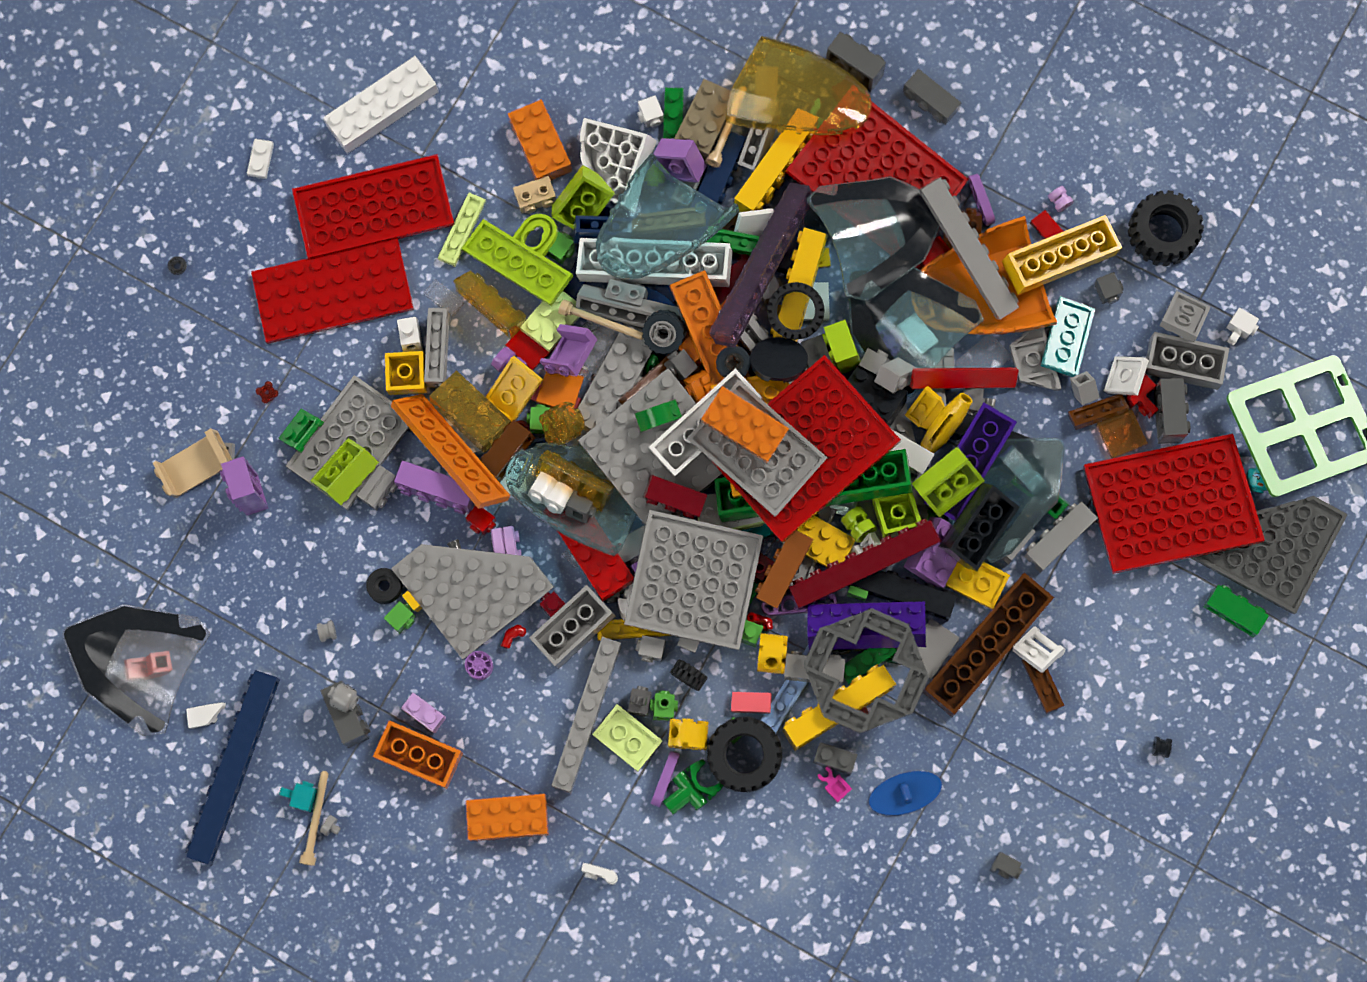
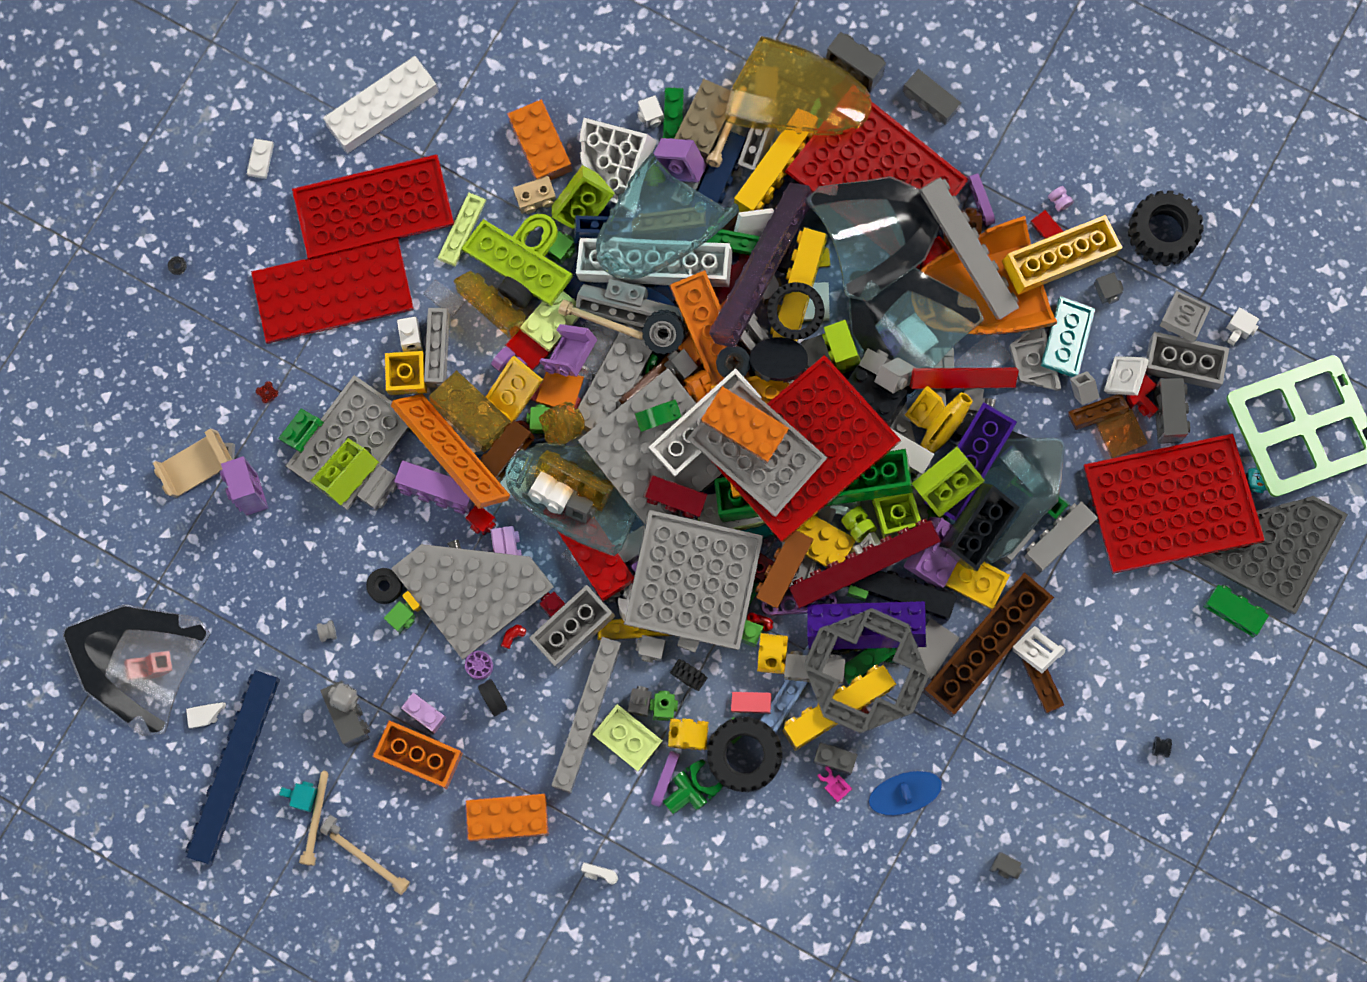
none -> tan piece [330,832,410,895]
none -> black tyre [478,679,508,717]
none -> black tyre [498,276,533,309]

